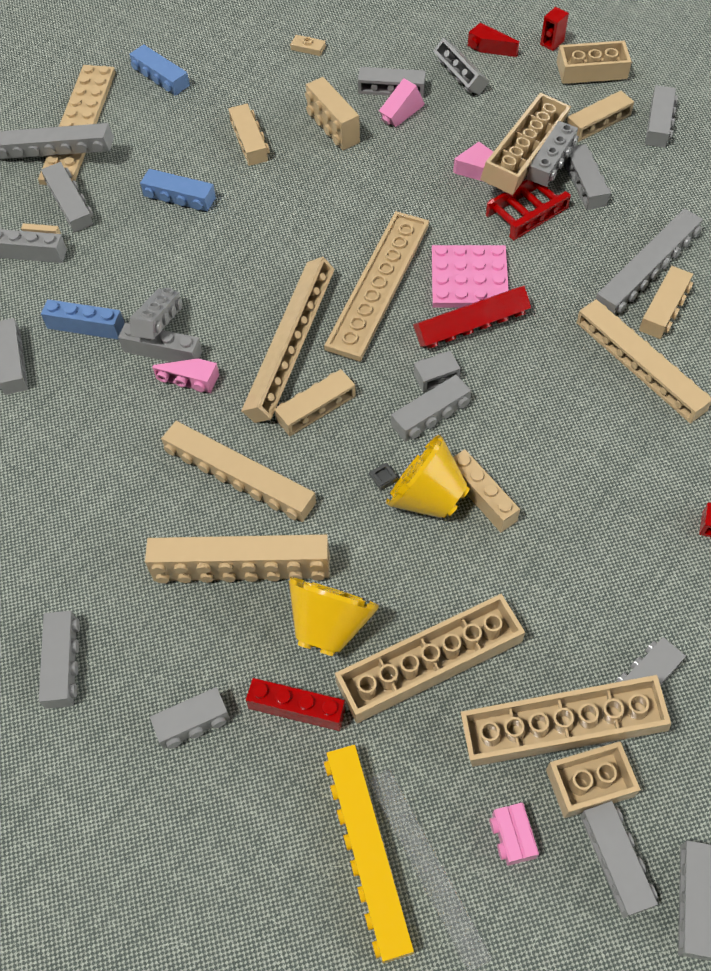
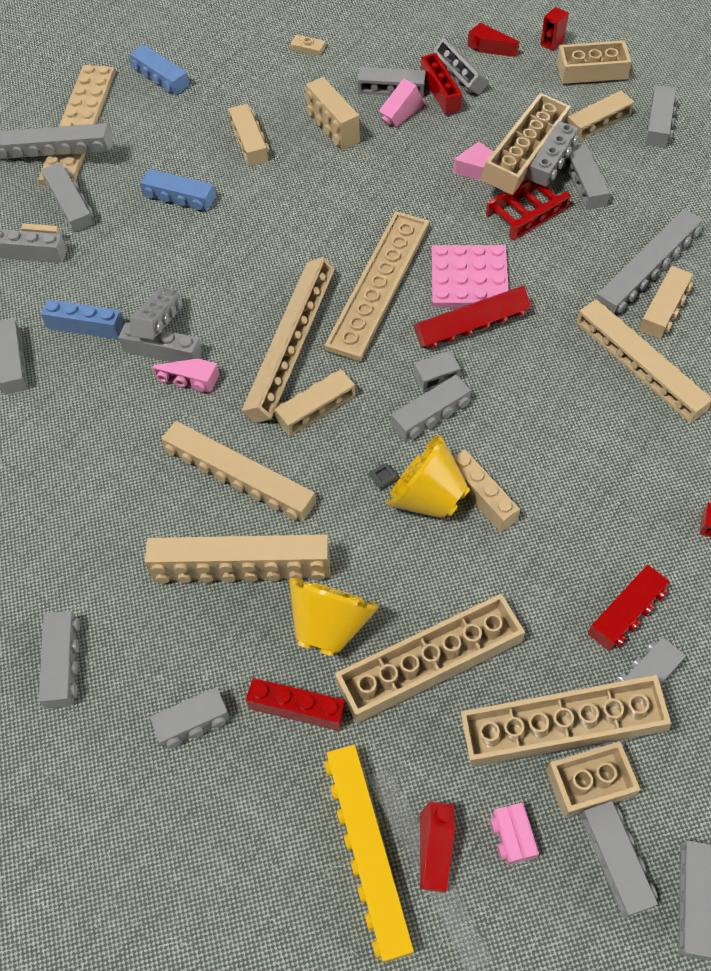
none -> red brick [420,53,462,115]
none -> red slope [420,801,455,893]
none -> red brick [587,564,670,652]

